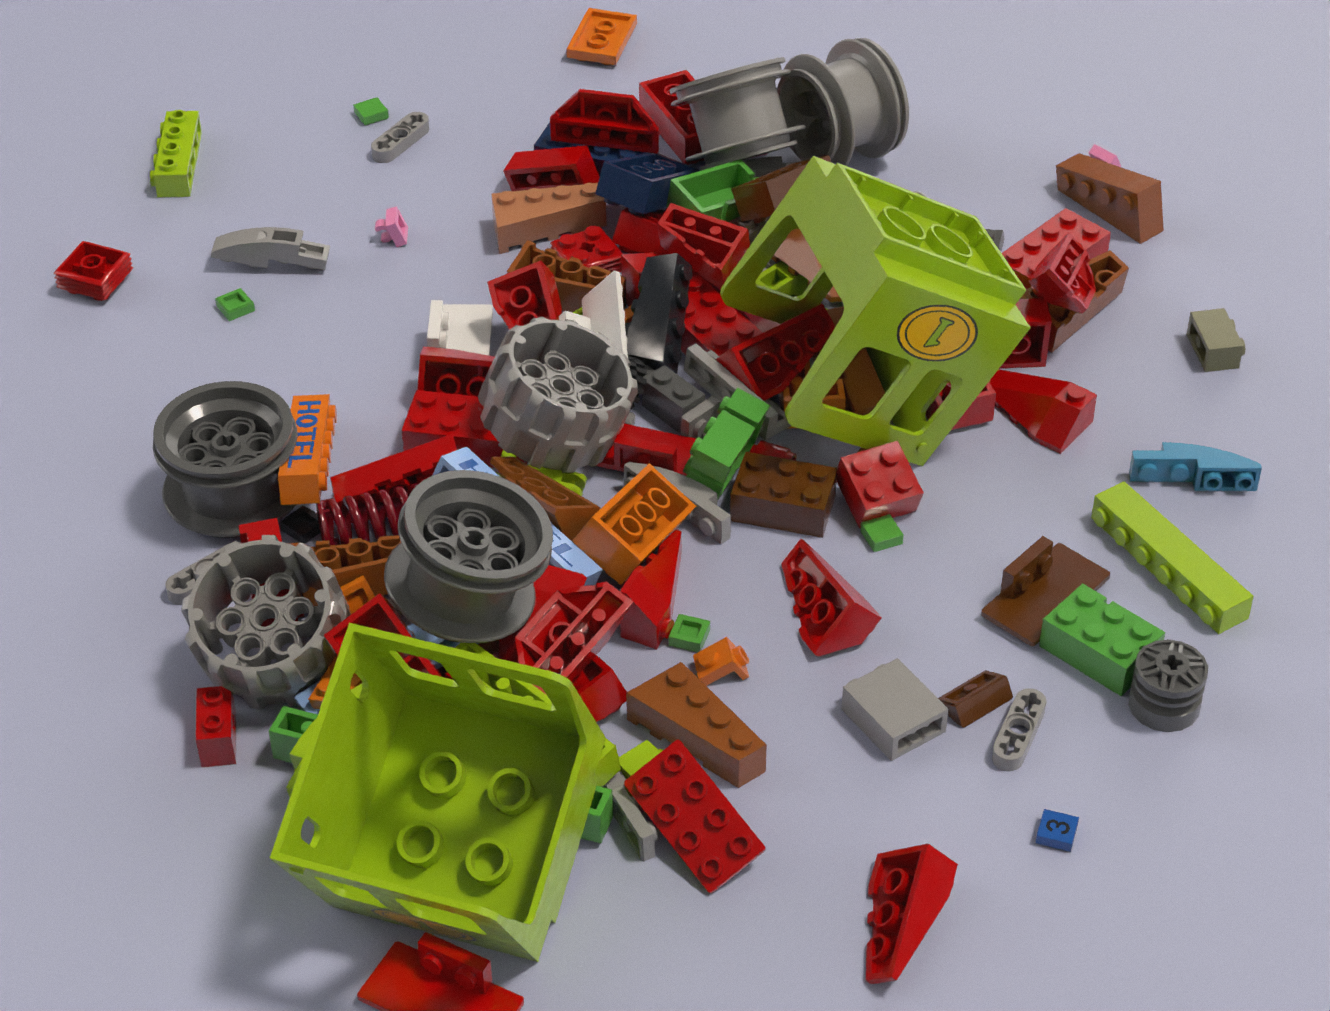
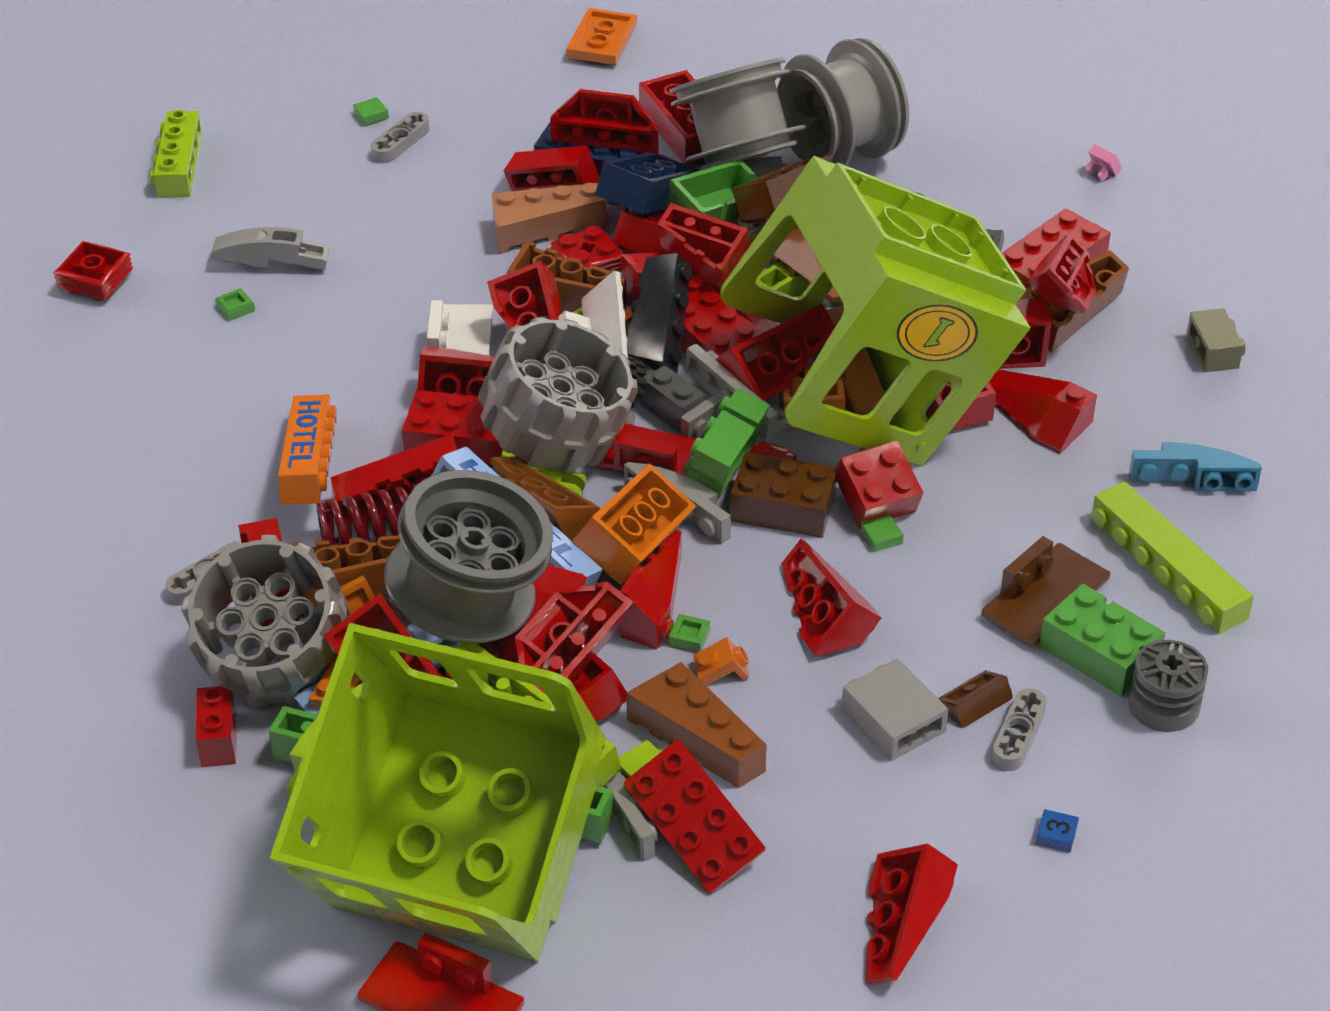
dark grey wheel [153,381,298,538] -> none
black tile [280,505,320,544] -> none
bright pink tile [375,206,408,247] -> none
dark orange wedge [1056,153,1164,244] -> none

